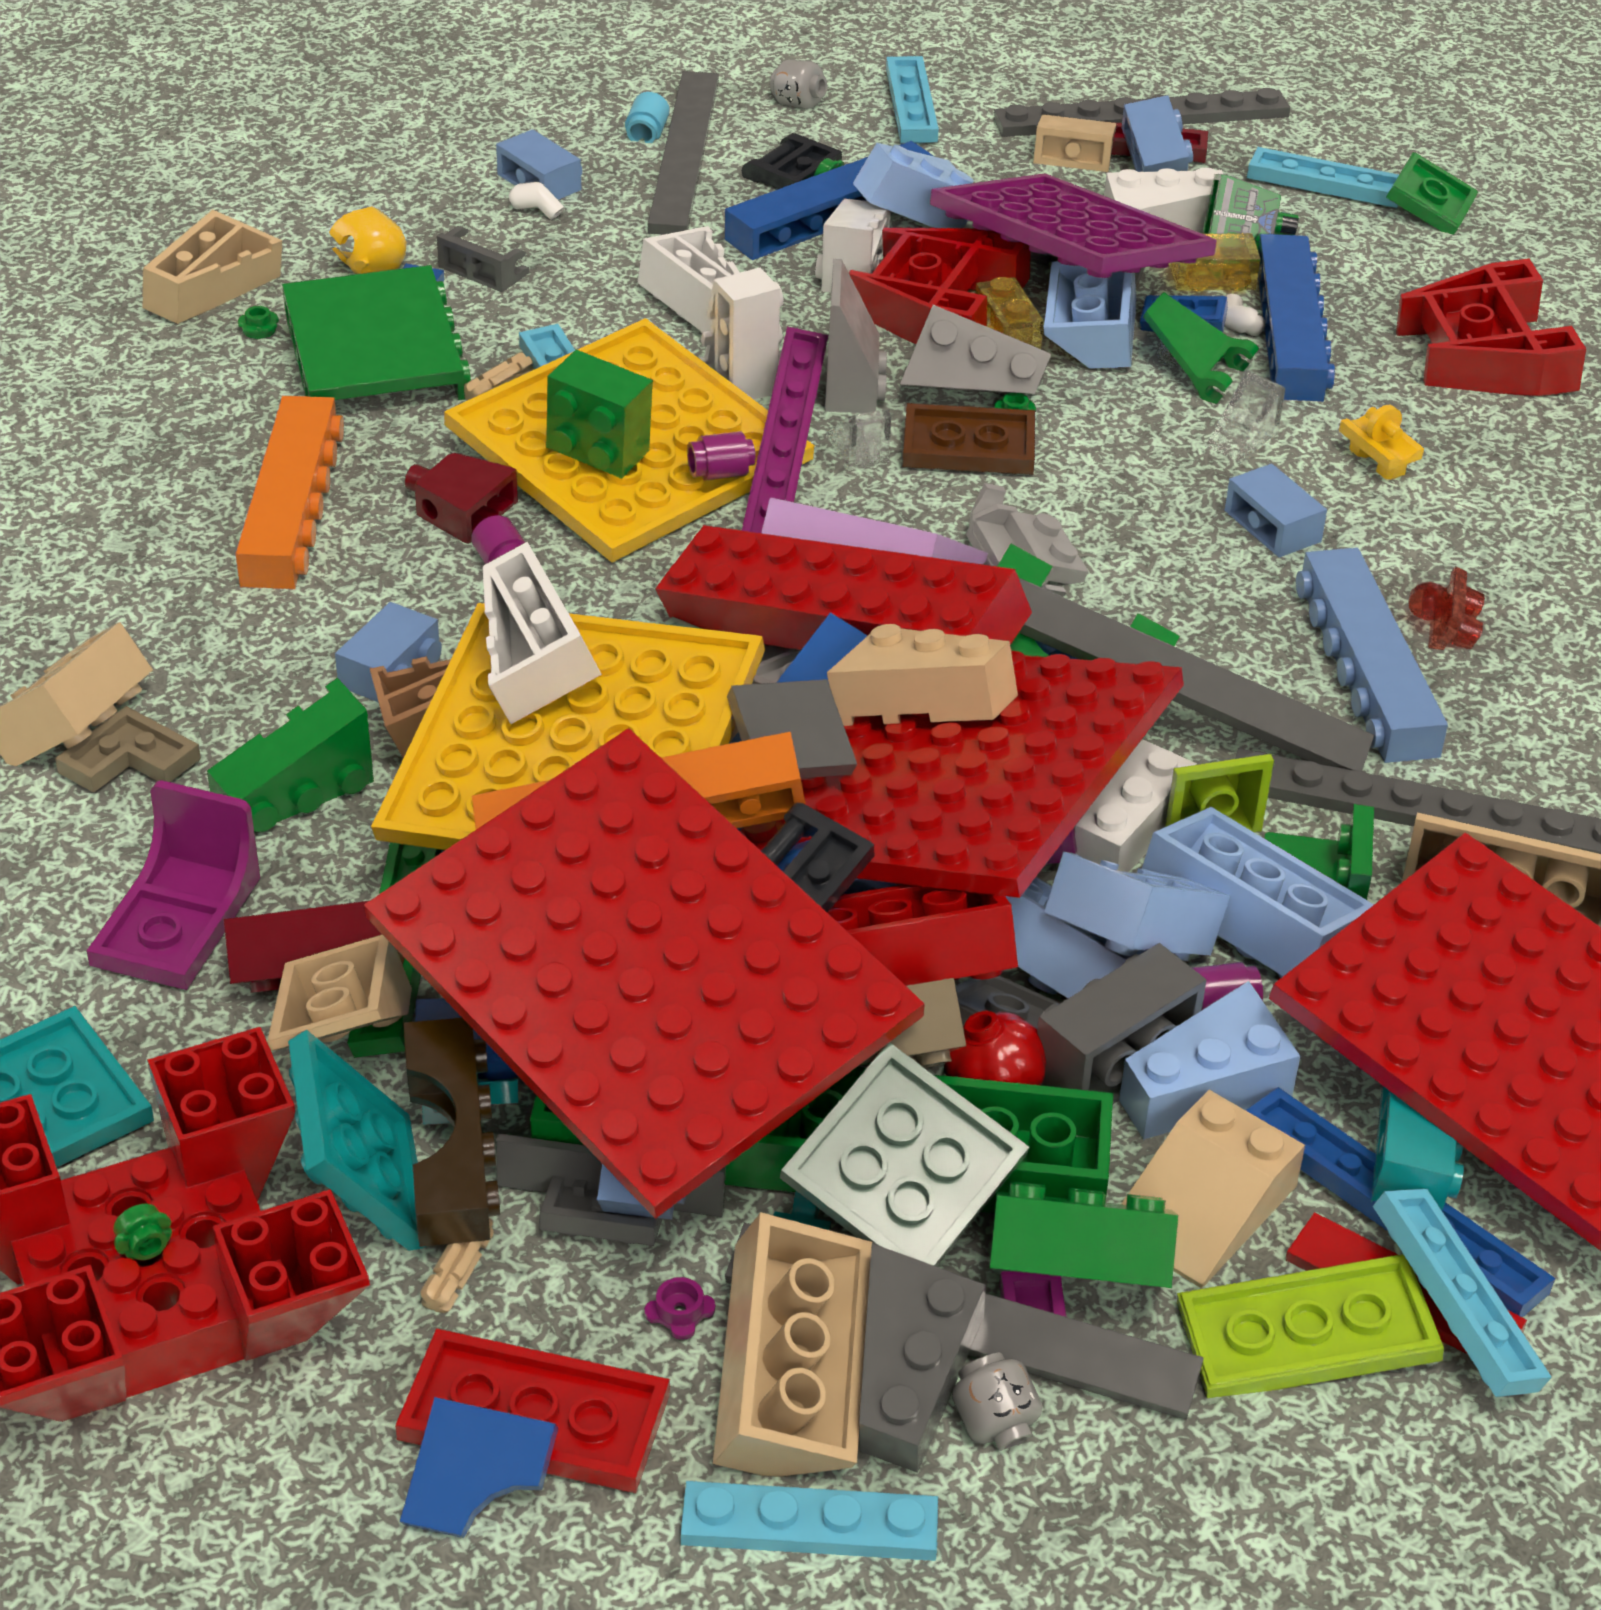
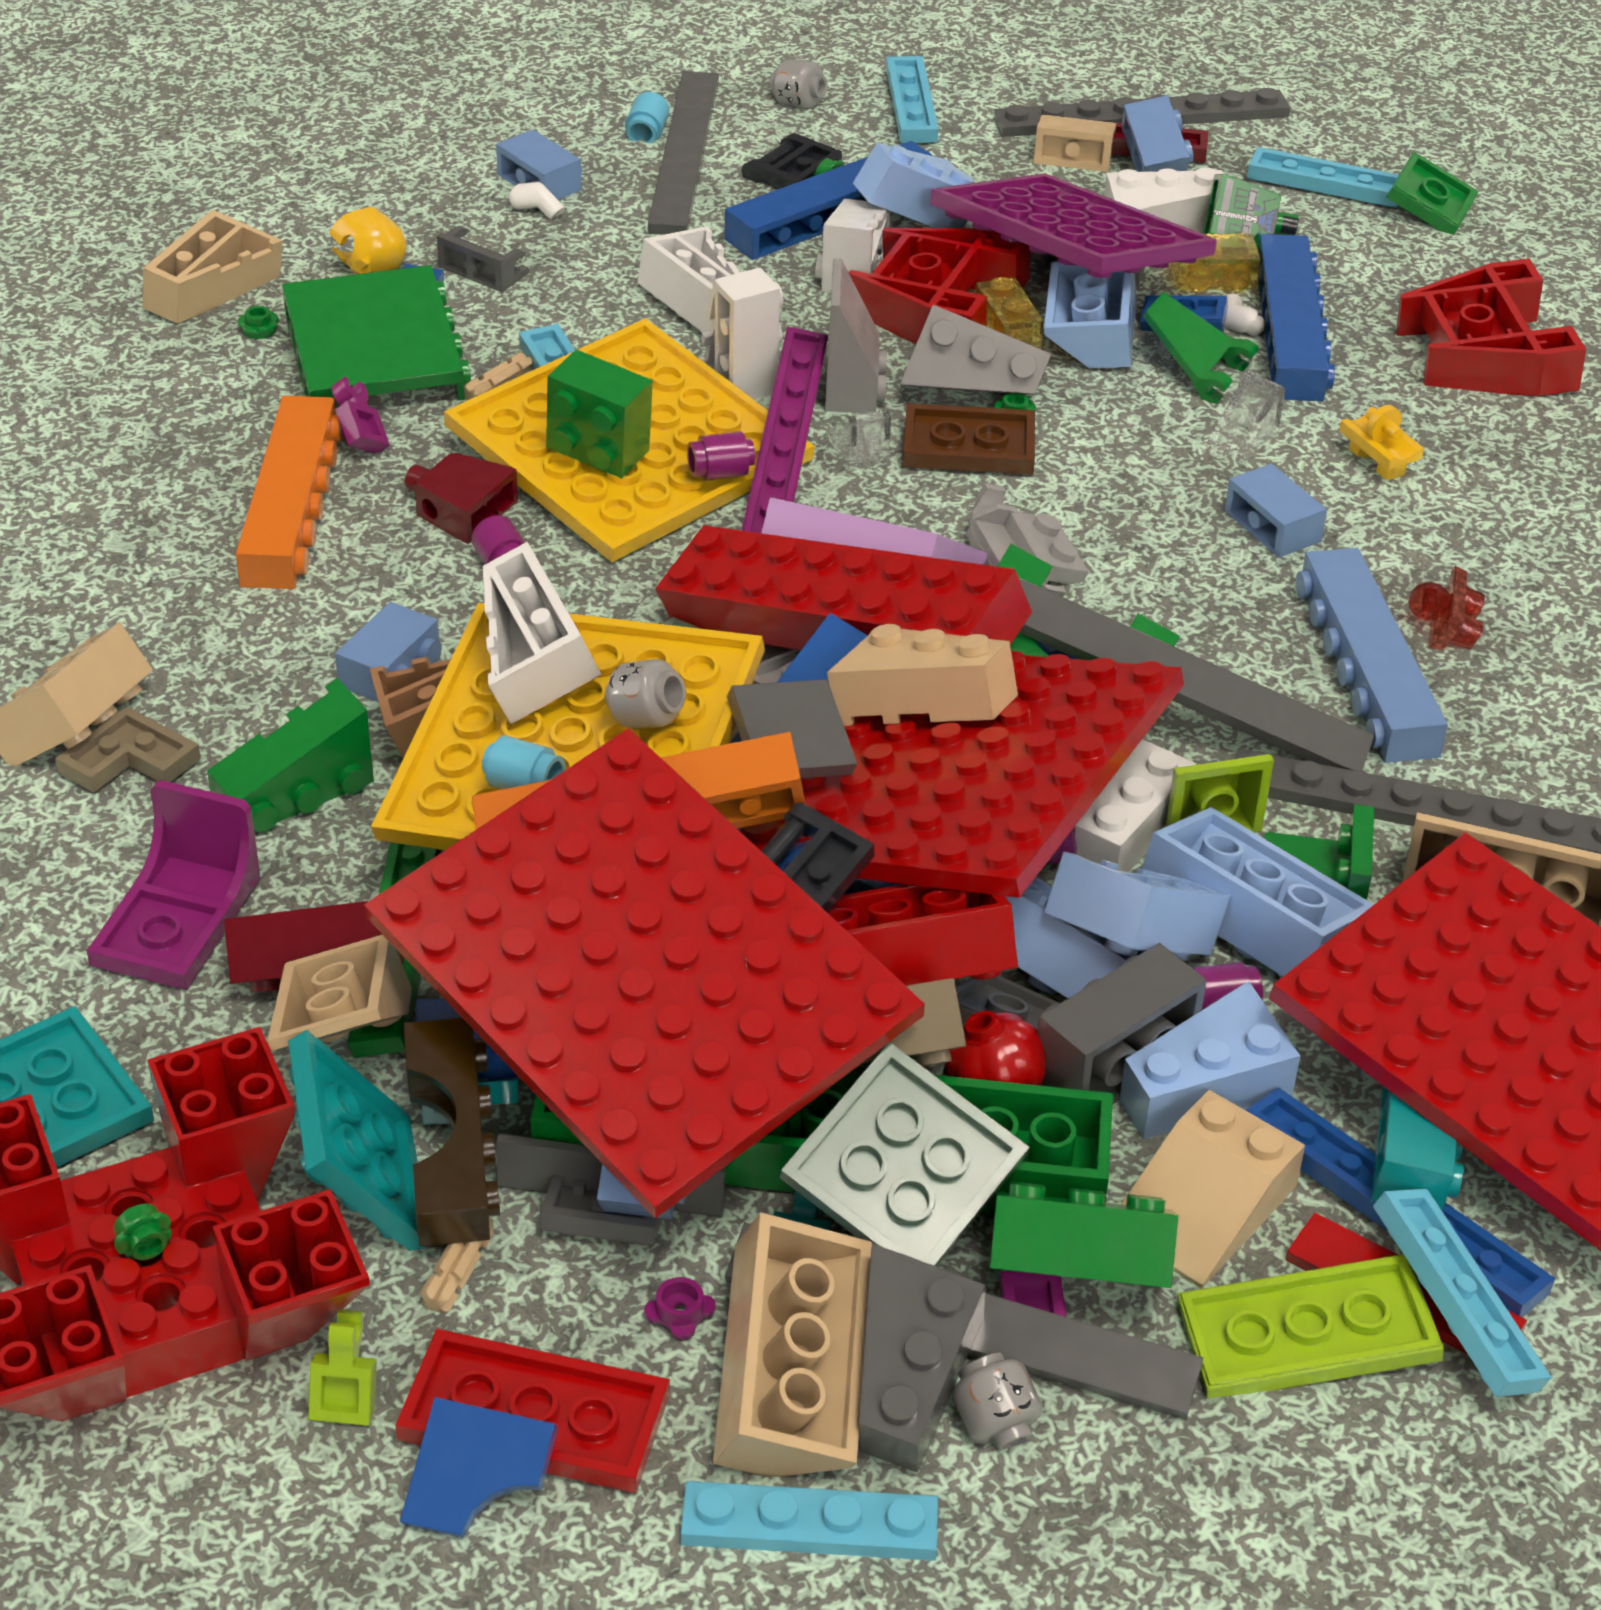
none -> lime plate [308,1309,377,1426]
none -> magenta plate [332,377,390,453]
none -> medium azure brick [482,735,565,789]
none -> light grey head [605,659,686,729]

